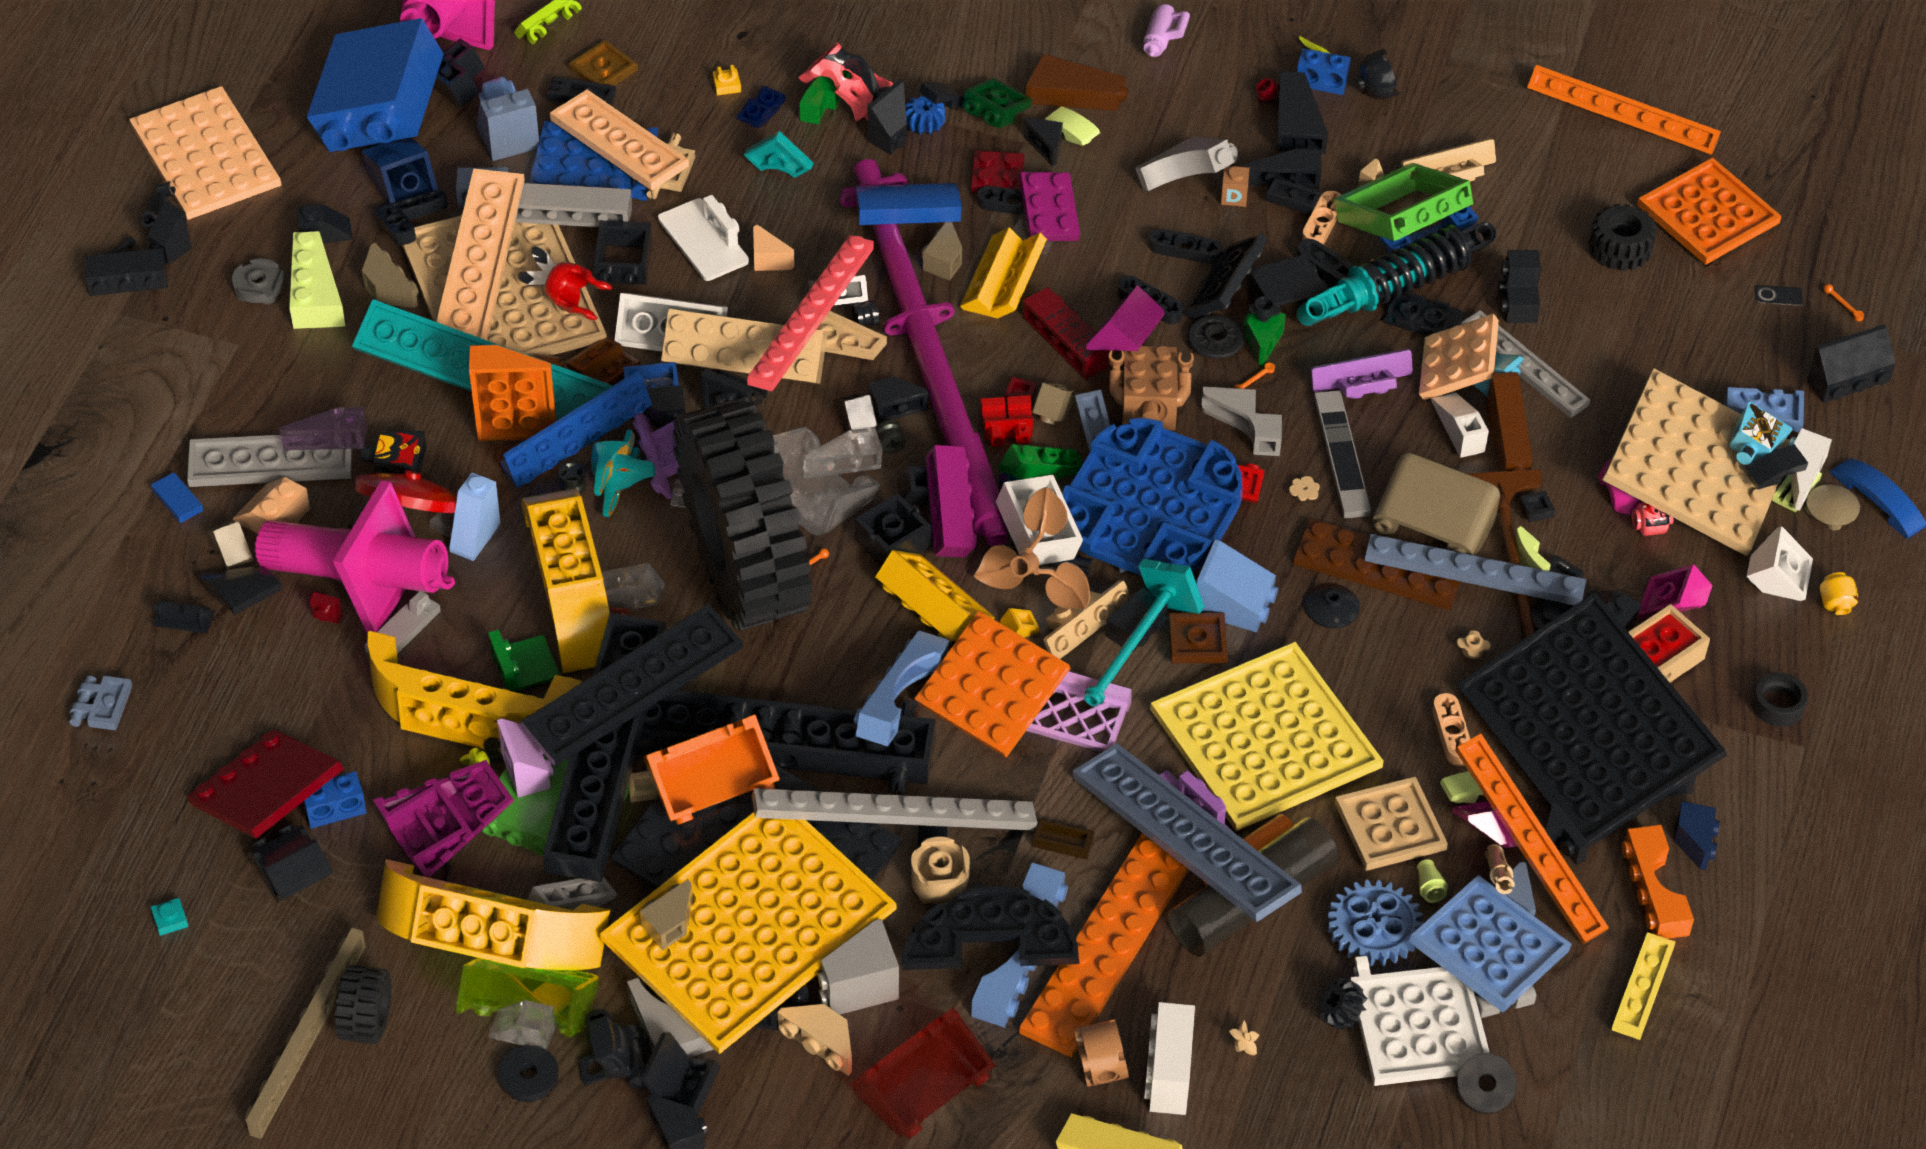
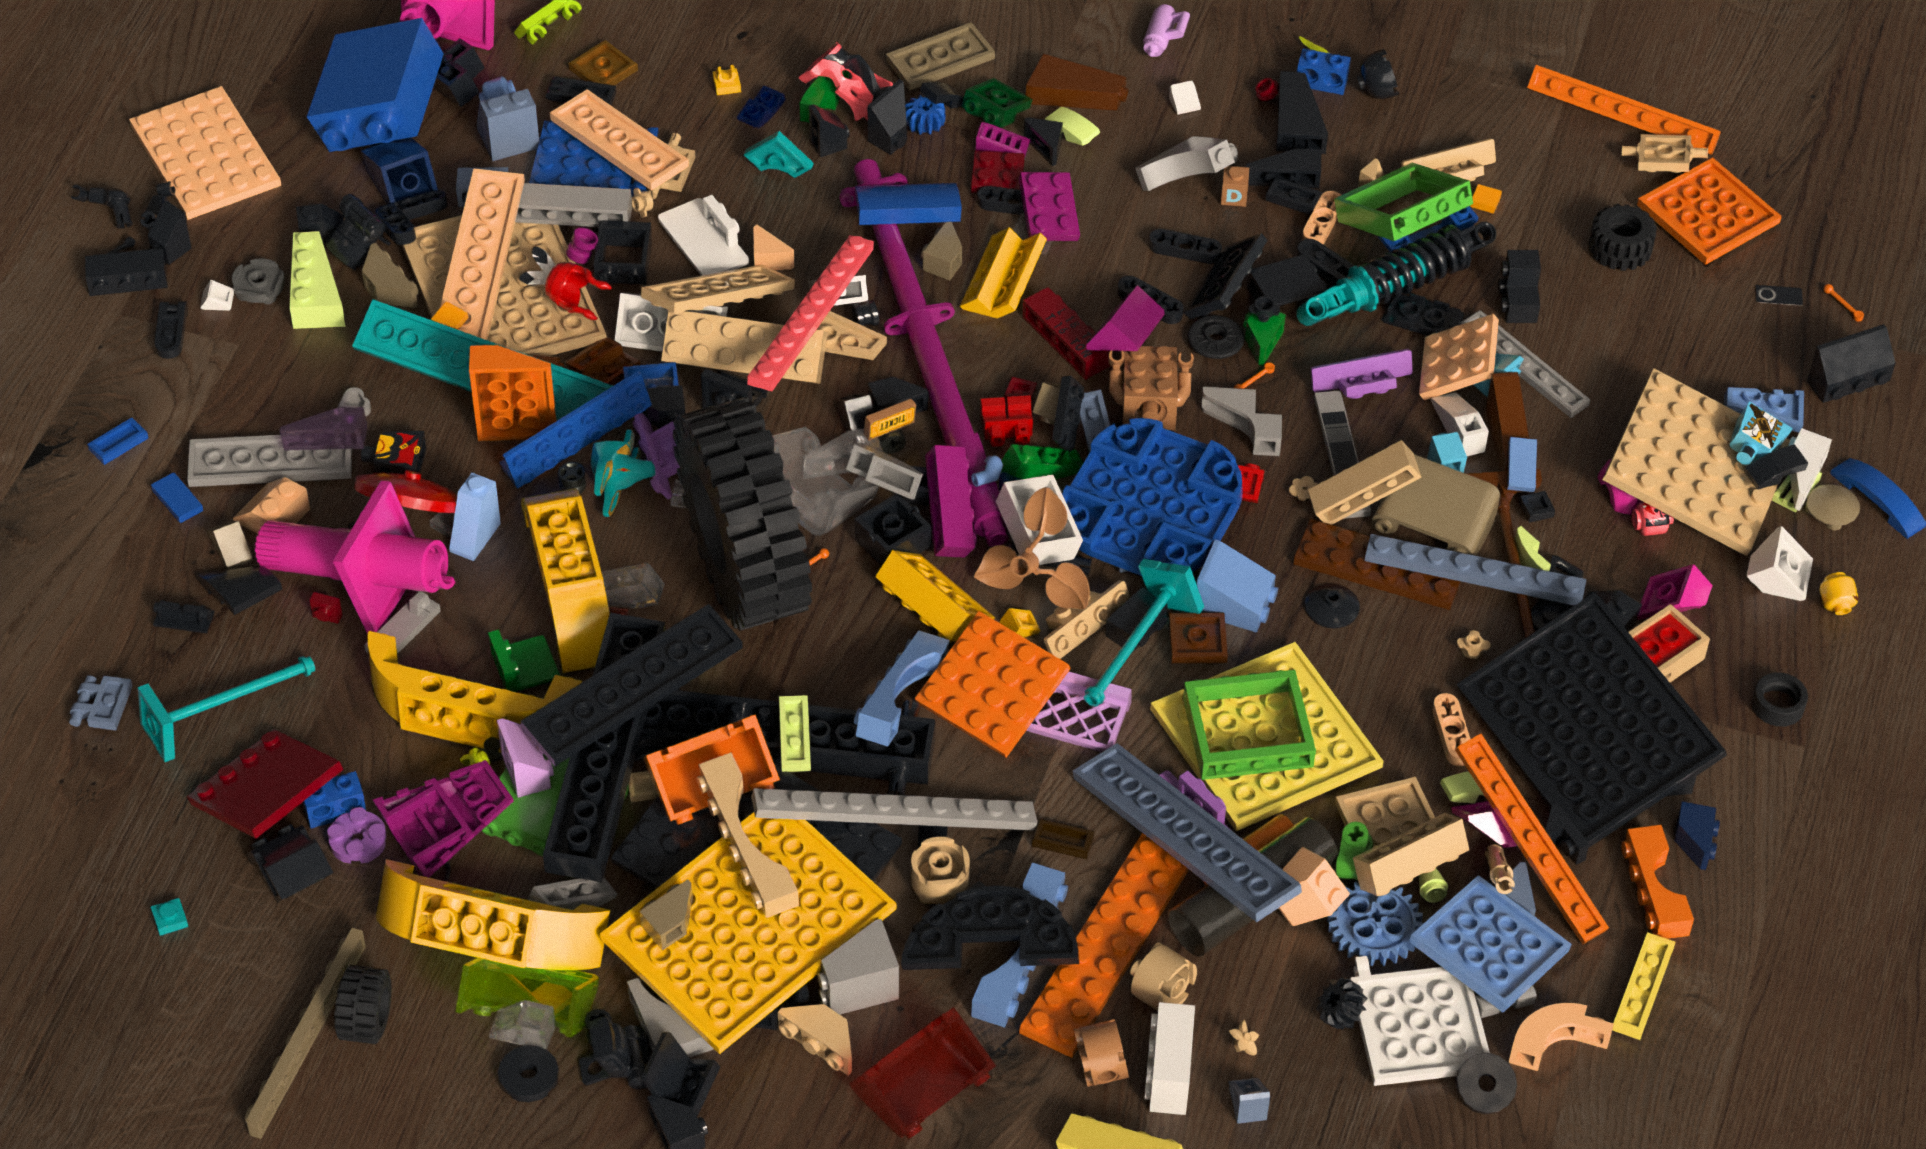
none -> black arm [71,185,133,229]
none -> blue tile [88,418,148,465]
none -> teal tile [138,656,315,762]
none -> black plate [155,301,188,359]
none -> white slope [200,280,235,310]
none -> black piece [325,194,391,270]
none -> medium lavender plate [327,807,387,864]
none -> light grey tile [337,387,371,418]
none -> light orange tile [431,301,468,330]
none -> magenta wheel [565,228,598,264]
none -> tan plate [632,188,653,218]
none -> tan plate [641,265,795,314]
none -> tan arch [696,752,799,918]
none -> yellowish green plate [779,695,811,772]
none -> black slope [809,104,850,158]
none -> light grey slope [846,443,923,500]
none -> tile [864,399,916,441]
none -> dark tan plate [886,22,995,91]
none -> medium blue arm [971,455,1003,487]
none -> magenta slope [976,122,1030,156]
none -> black hinge [1052,376,1084,452]
none -> tan brick [1130,942,1197,1011]
none -> white slope [1169,81,1201,115]
none -> bright green window [1183,670,1316,780]
none -> sand blue slope [1228,1078,1270,1124]
none -> light nougat slope [1278,847,1350,926]
none -> tan brick [1308,440,1422,525]
none -> bright green piece [1336,822,1373,879]
none -> tan brick [1353,813,1469,896]
none -> medium azure slope [1427,432,1467,473]
none -> light orange tile [1470,184,1502,214]
none -> medium blue tile [1507,437,1537,492]
none -> light nougat arch [1509,1003,1614,1071]
none -> tan plate [1622,134,1708,173]

